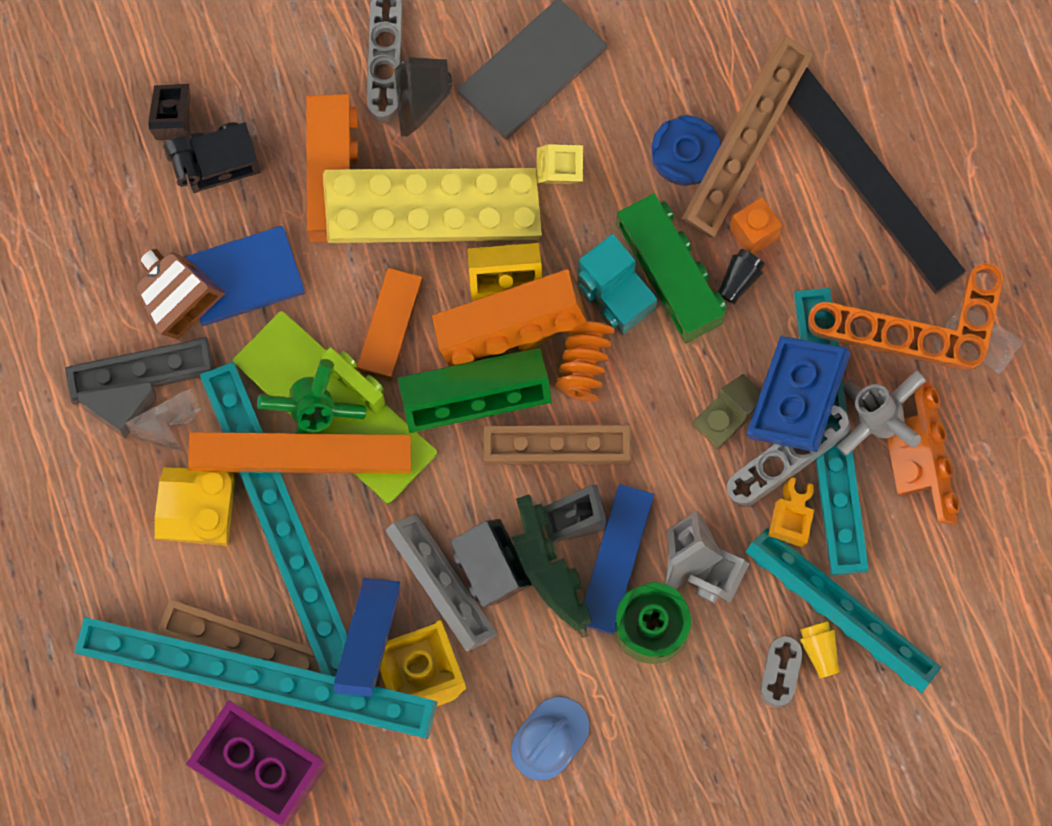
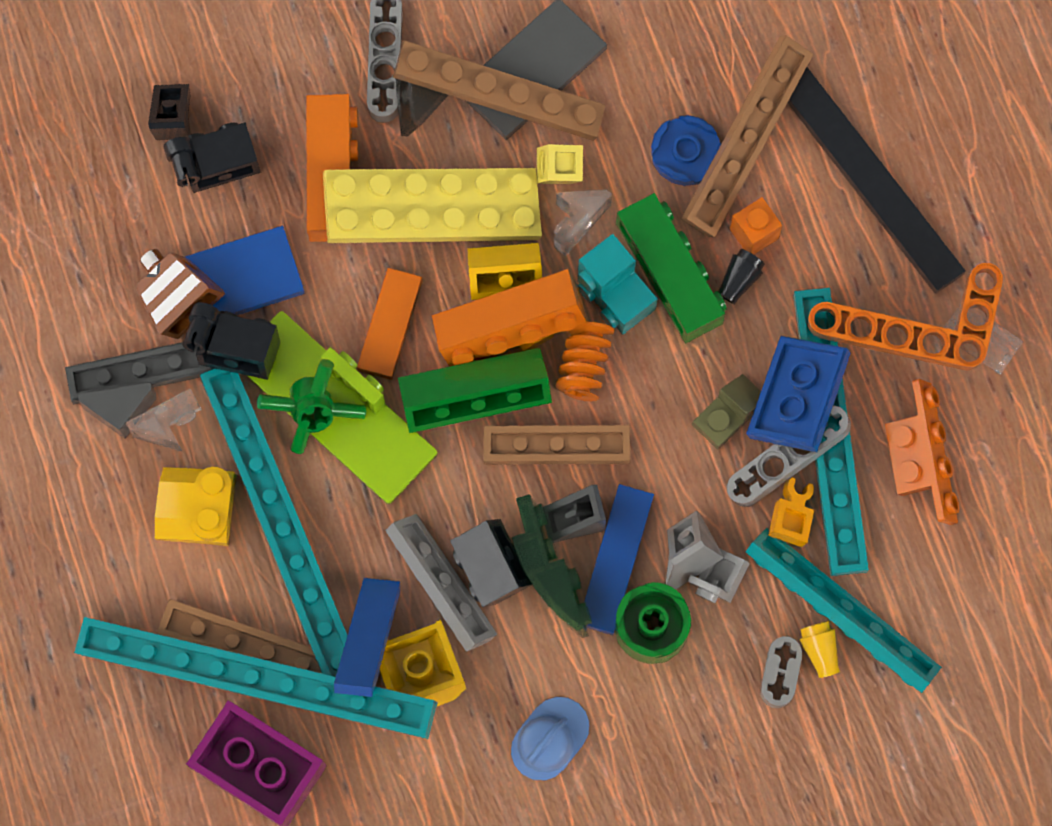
orange tile [188,432,411,474] -> none
light grey bar [836,371,926,456] -> none
none -> black hinge [182,302,280,380]
none -> medium nougat plate [393,40,605,141]
none -> clear slope [554,189,612,256]

